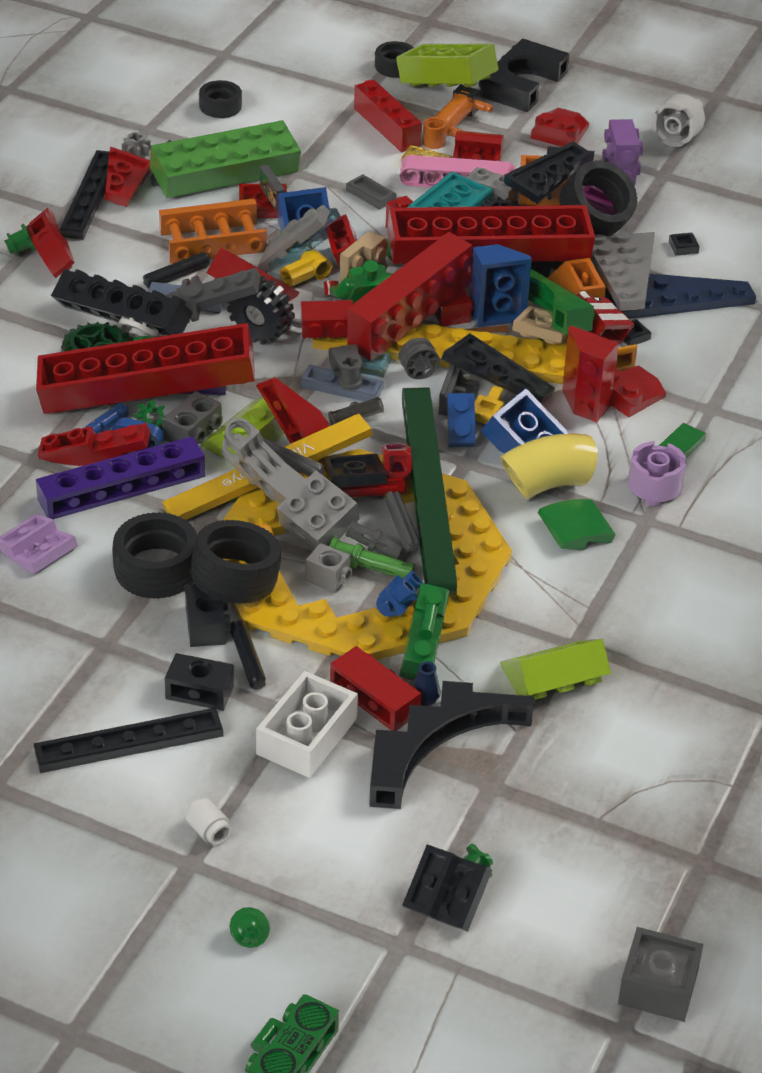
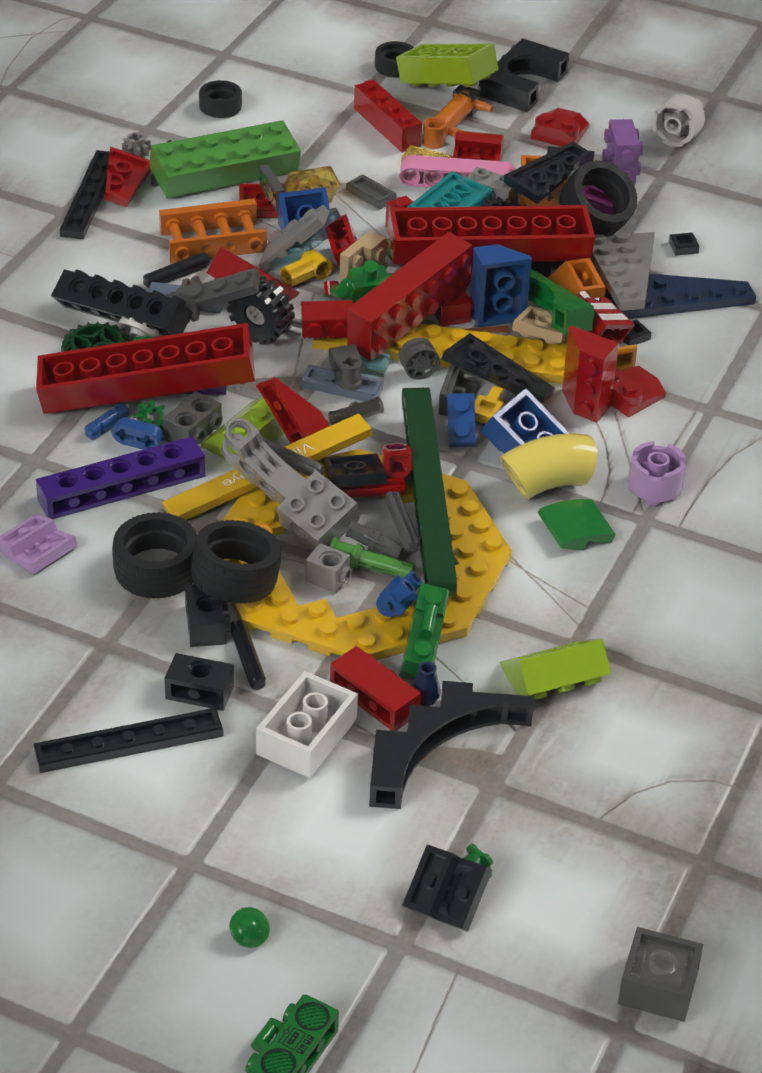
green brick [4,224,36,256] -> none
red slope [26,207,75,278] -> none
red slope [37,423,150,466] -> none
white brick [186,798,232,845] -> none
green tile [658,422,706,458] -> none
none -> clear yellow brick [283,166,341,203]

